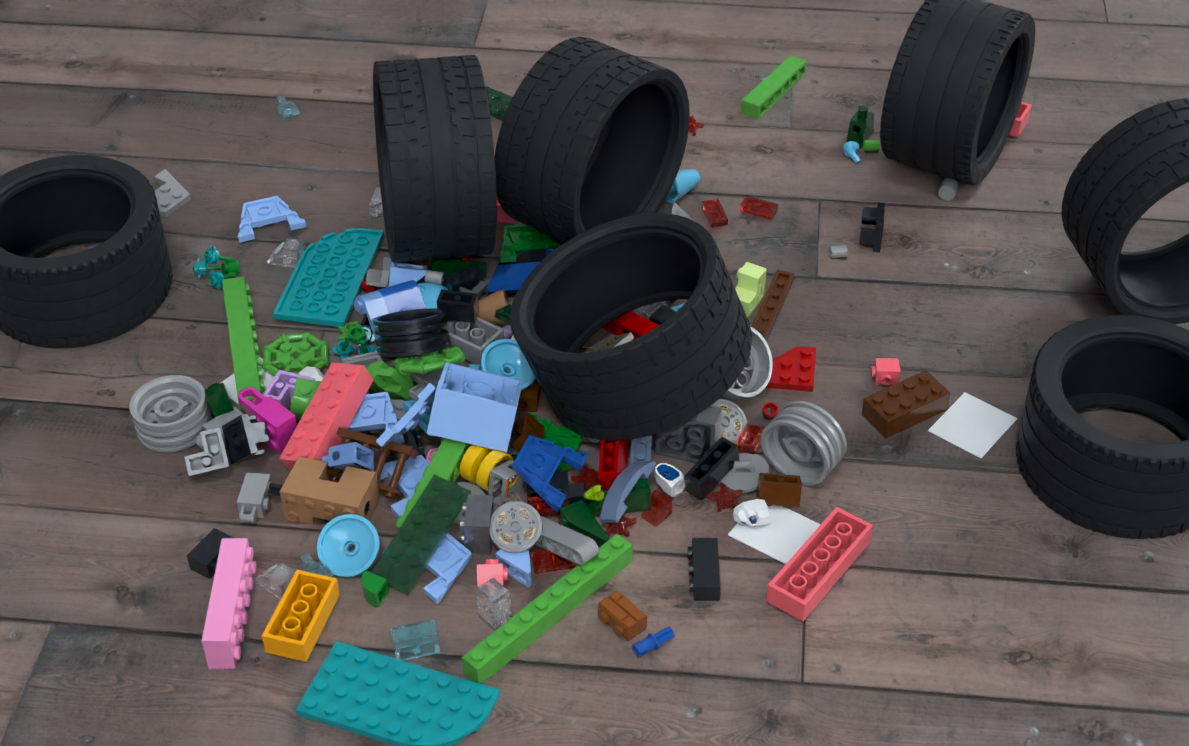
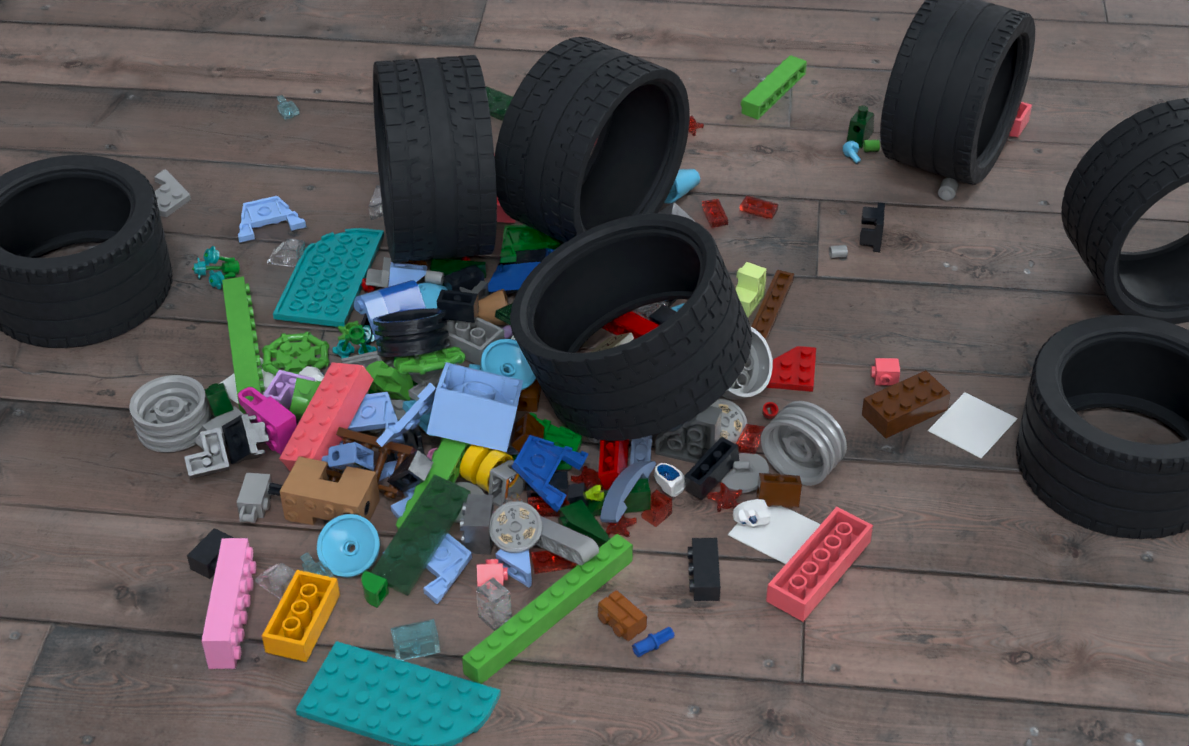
none -> black slope [387,450,433,493]

